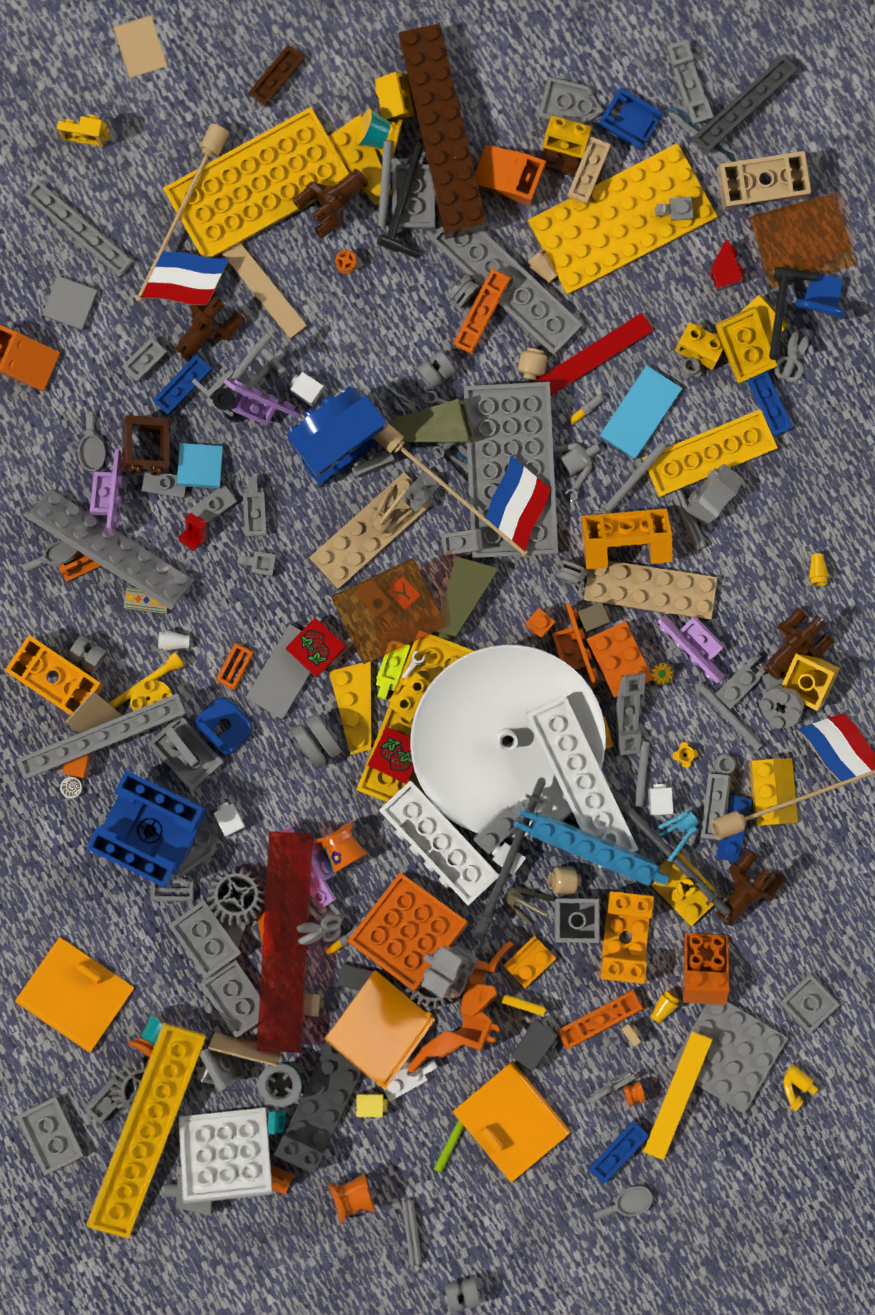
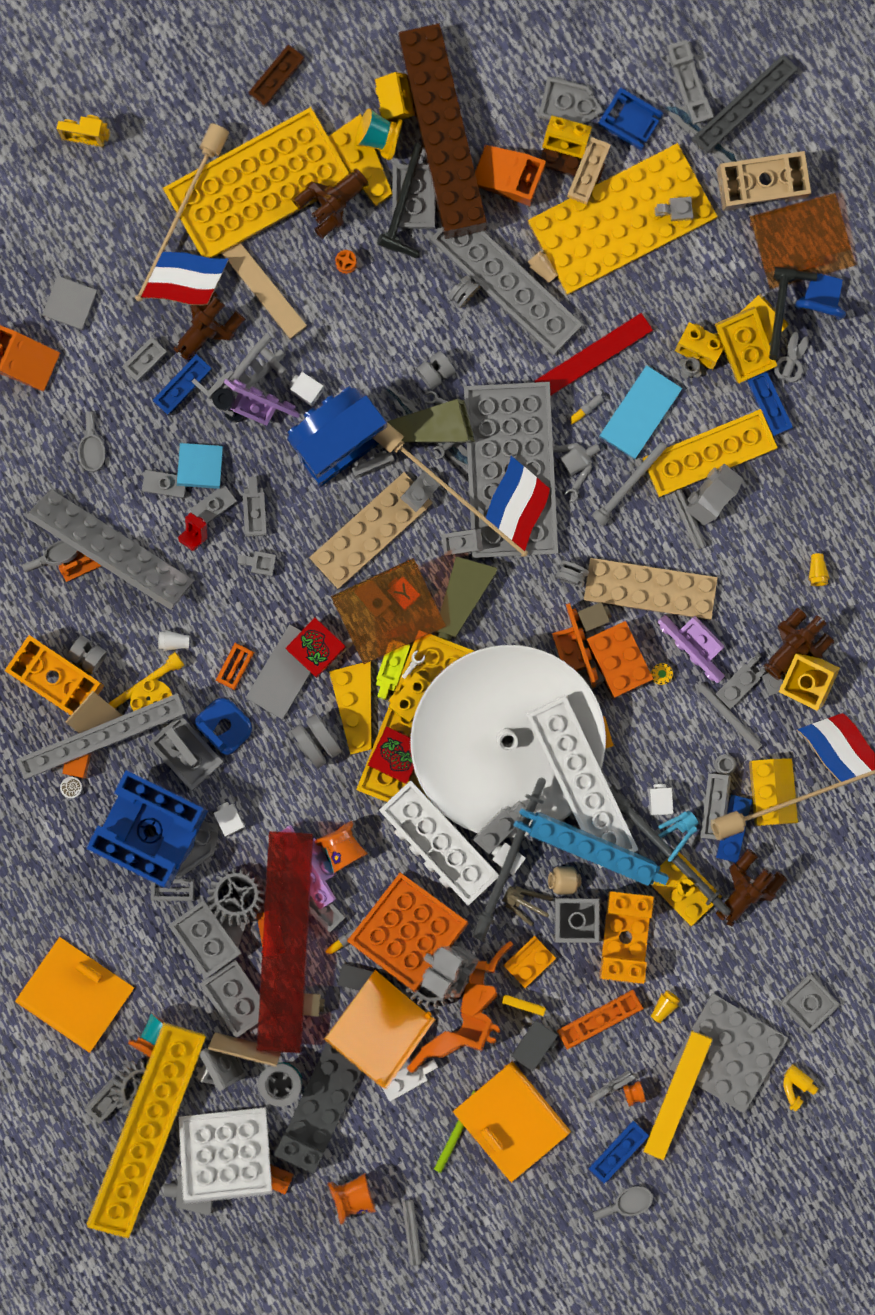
light grey plate [16,1096,85,1176] -> none
light grey tile [24,180,134,278] -> none
lavender bracket [90,448,123,536] -> none
tan window [113,15,167,78] -> none
reddish brown window [122,415,169,476] -> none
tan tile [124,587,168,614] -> none
teal tile [268,1111,286,1134] -> none
light grey piece [297,914,342,945] -> none
light yellow brick [356,1093,388,1117] -> none
tan plant [370,486,413,534] -> none
light grey bar [378,140,392,227] -> none
light grey wheel [445,1278,481,1313] -> none
orange plate [453,268,511,354] -> none
tan head [518,347,547,380] -> none
orange brick [524,608,555,640] -> none
light orange plate [581,508,673,569] -> none
light grey slope [616,673,646,755] -> none
tan plate [620,1023,641,1047] -> none
light grey bar [635,742,650,807] -> none
yellow plate [672,742,698,768] -> none
orange slope [683,933,729,1005] -> none
red slope [710,240,744,292] -> none
light grey plate [759,685,804,729] -> none

